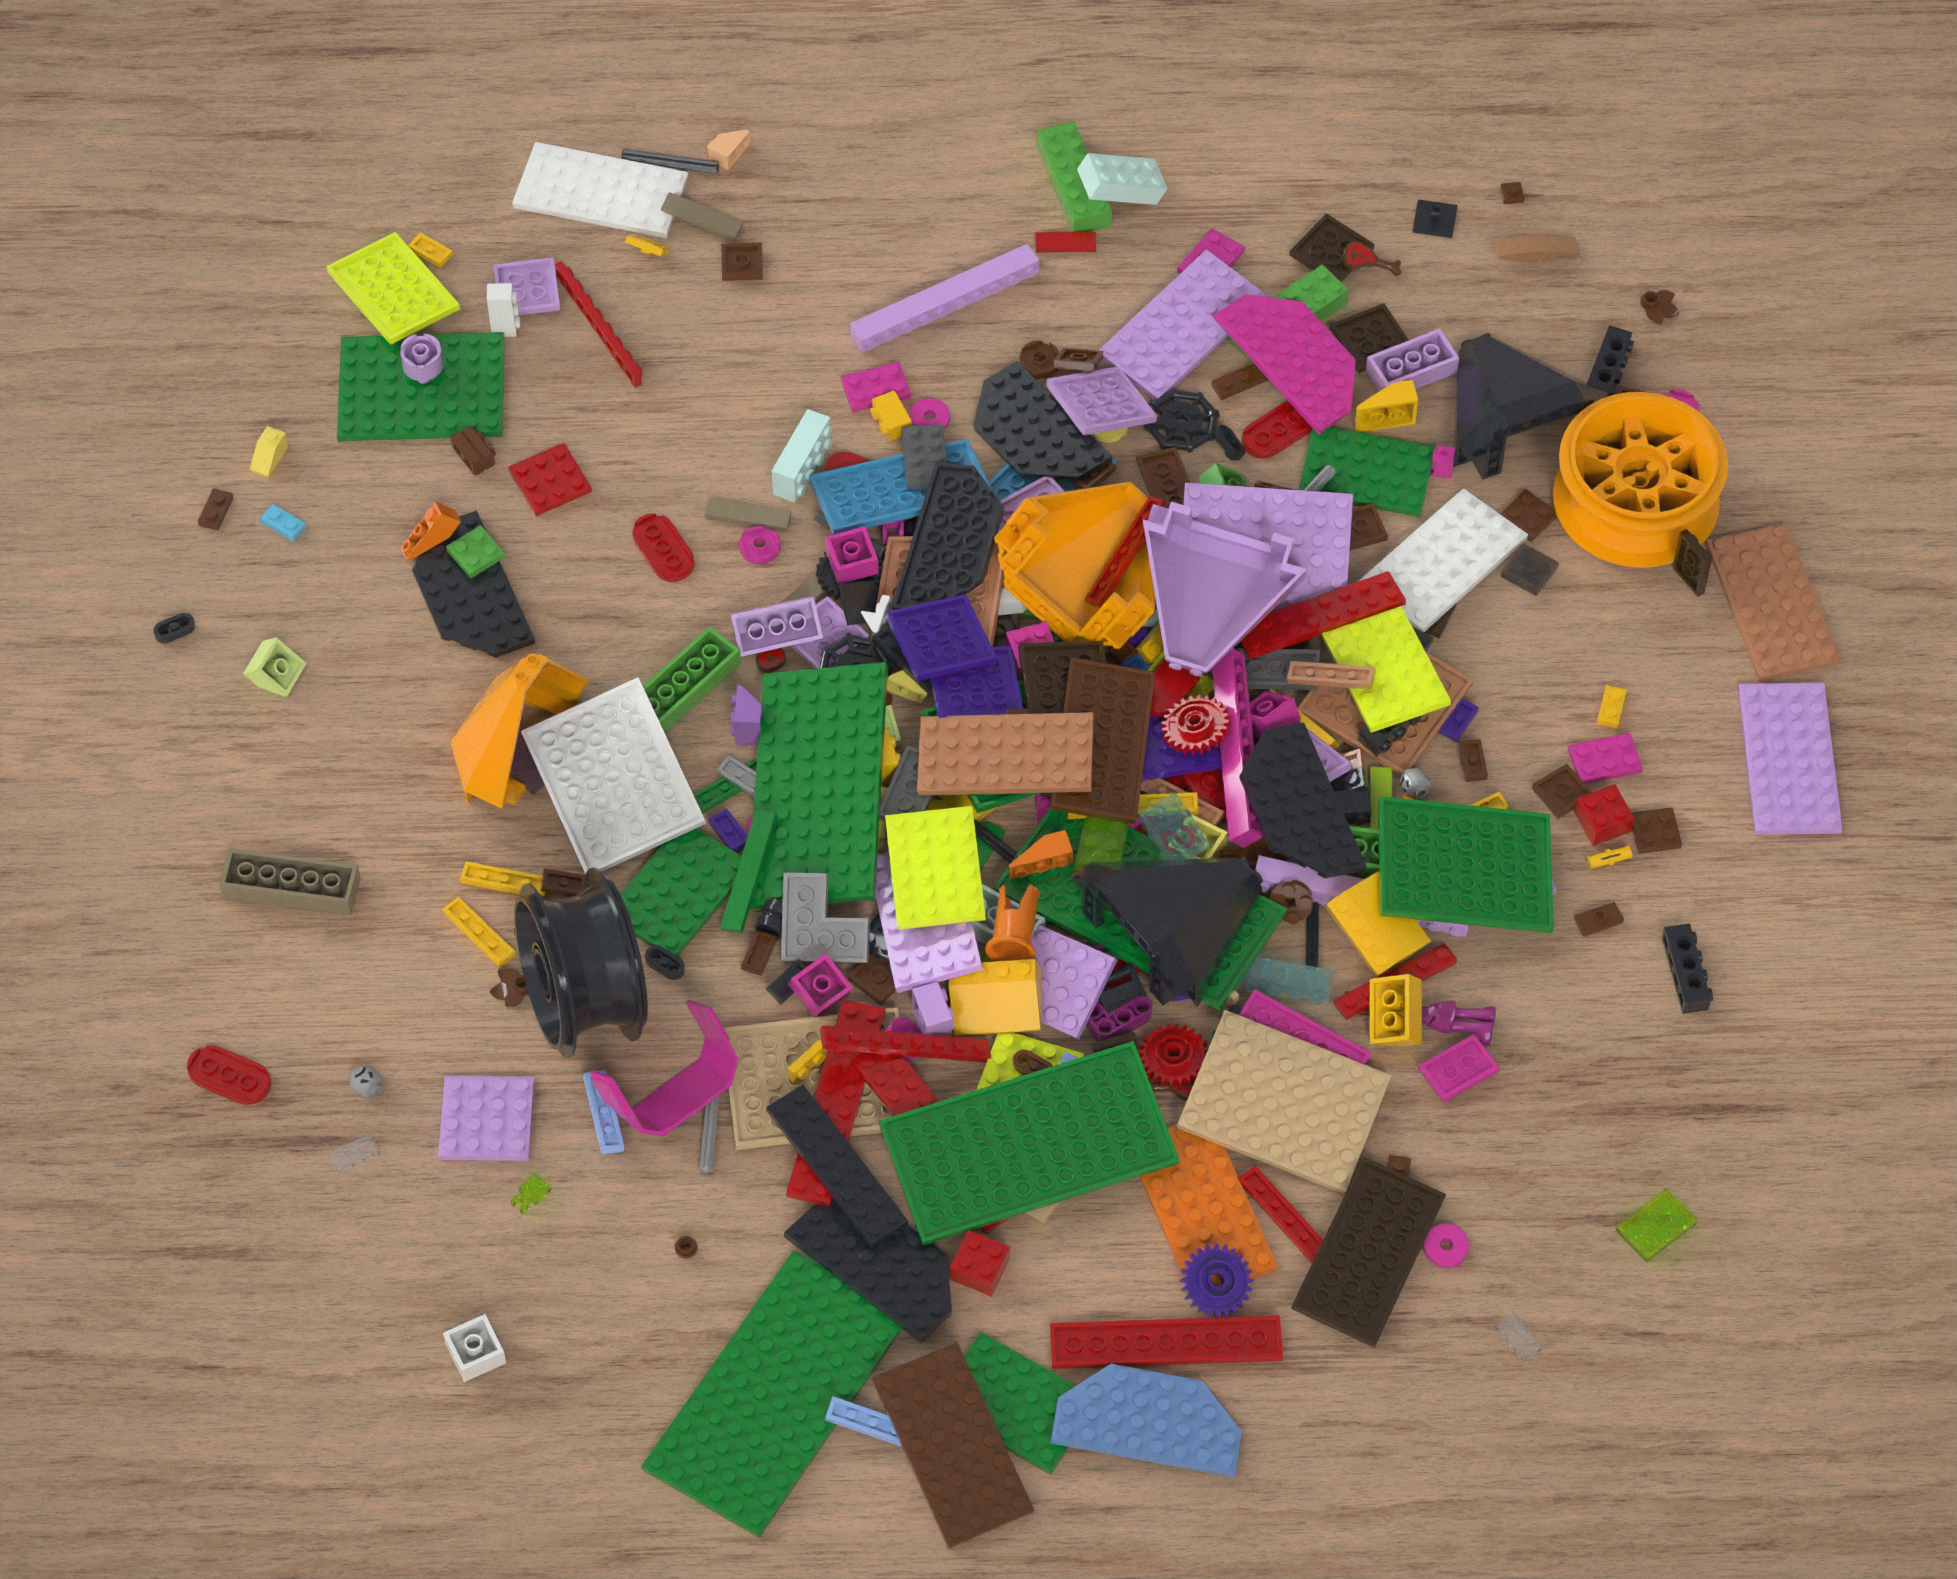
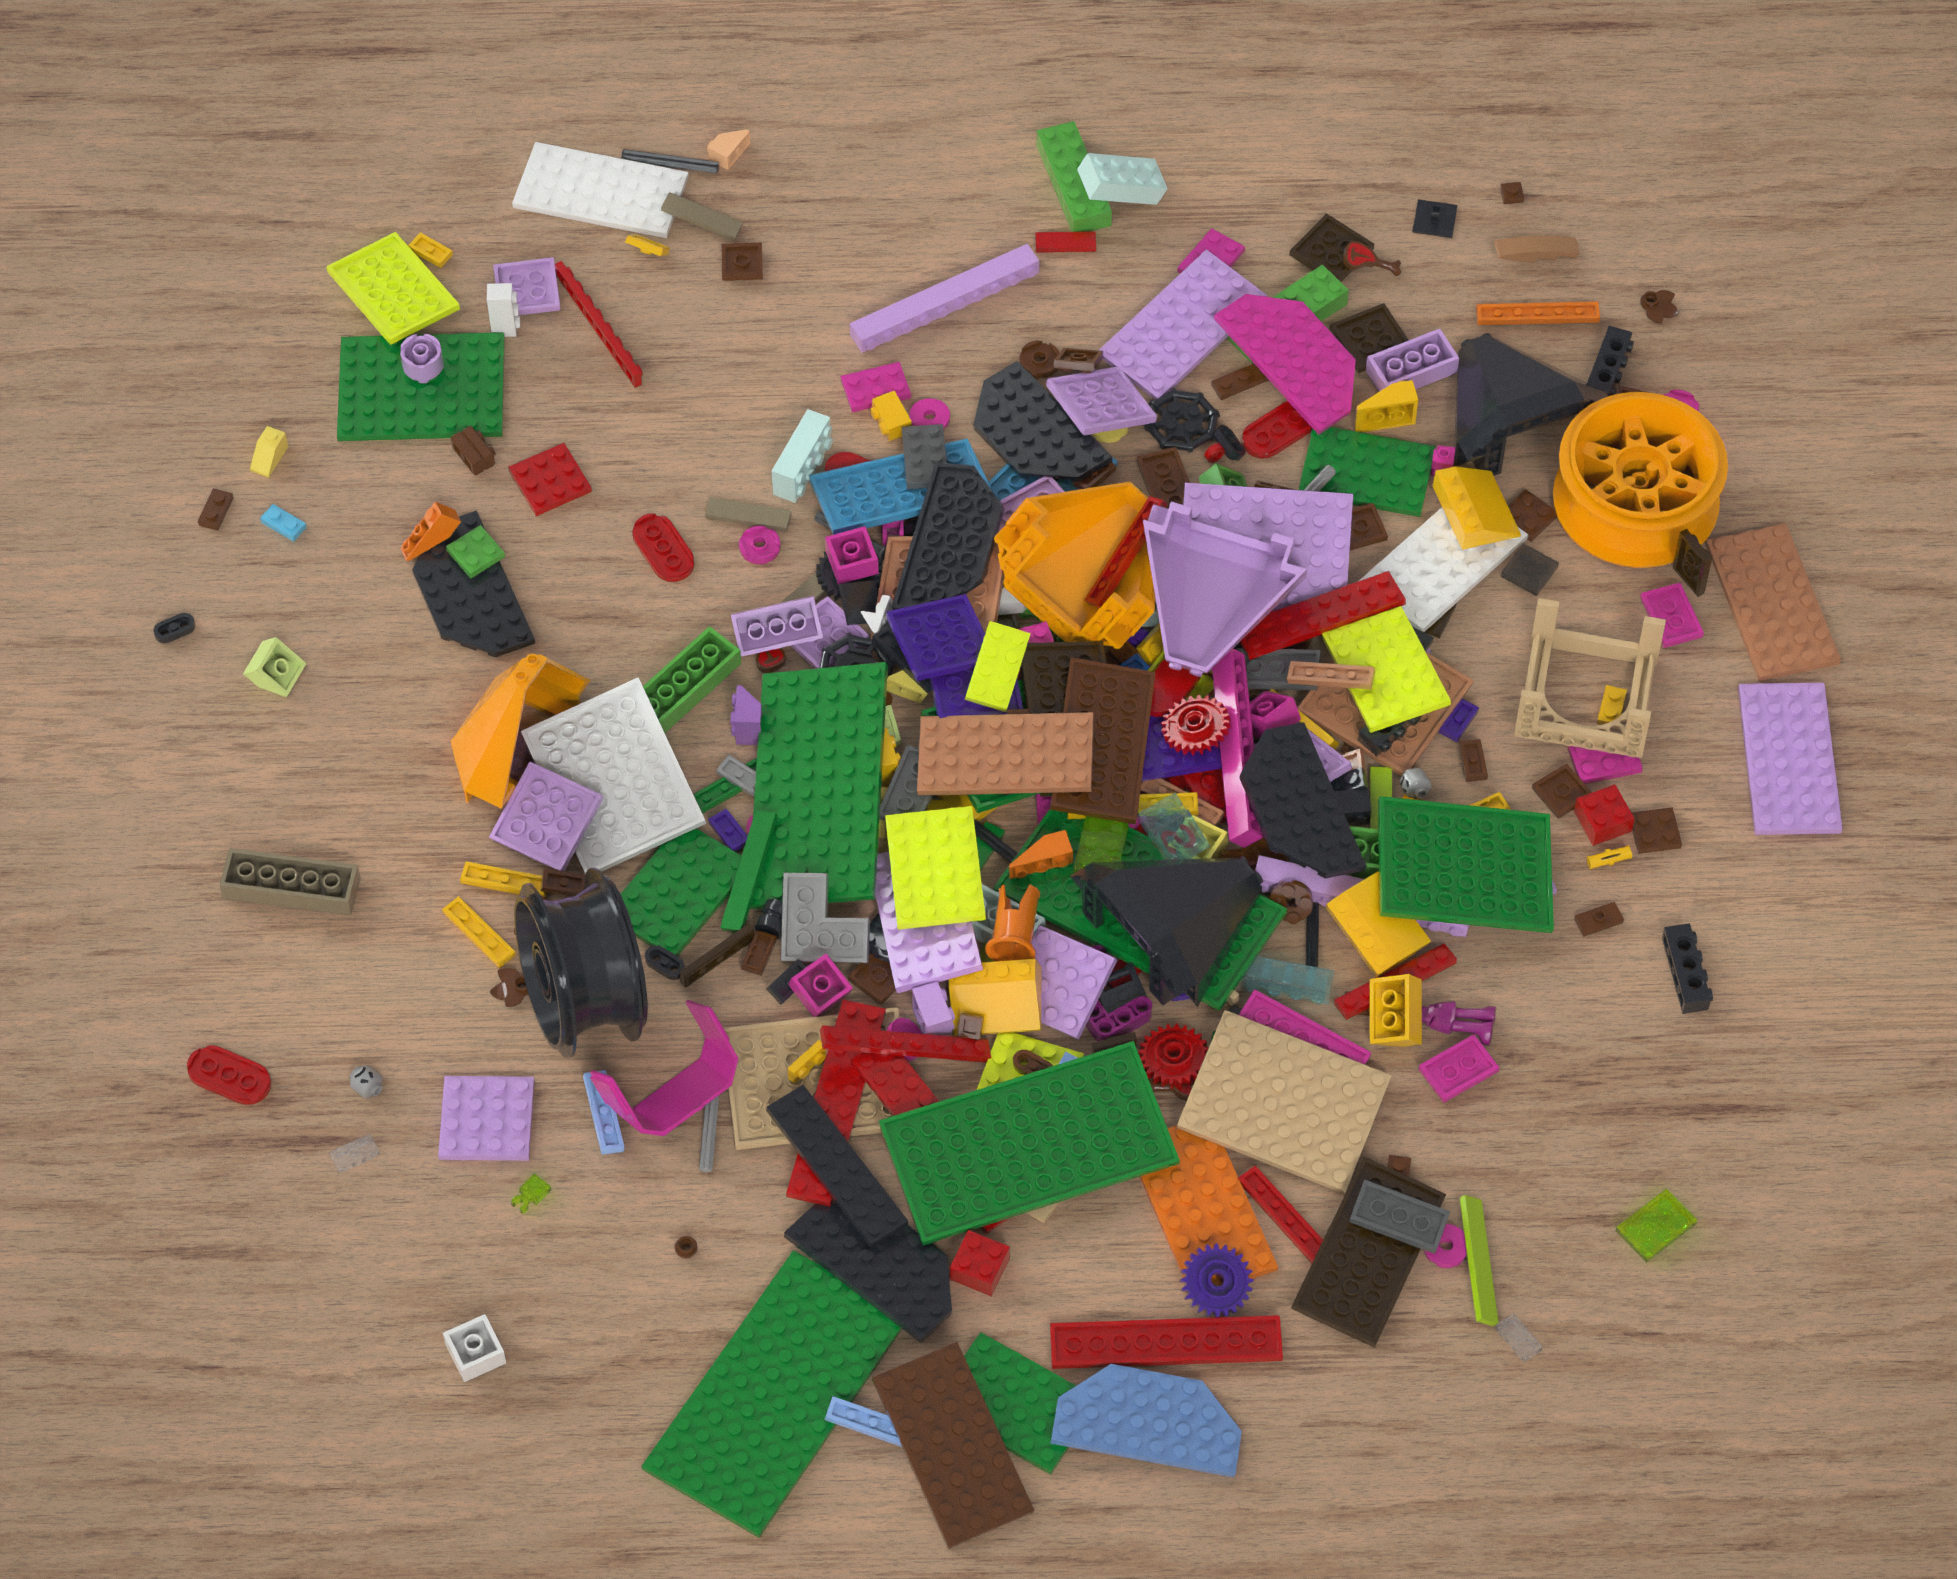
none -> lavender plate [489,762,604,871]
none -> dark brown tile [679,923,754,987]
none -> plate [958,1013,984,1040]
none -> neon yellow plate [965,621,1031,712]
none -> red tile [1204,443,1225,463]
none -> dark grey plate [1349,1180,1450,1254]
none -> yellow slope [1433,466,1521,550]
none -> lime tile [1460,1195,1499,1326]
none -> orange plate [1476,301,1600,325]
none -> tan arch [1514,598,1666,758]
none -> dark pink plate [1640,583,1704,648]

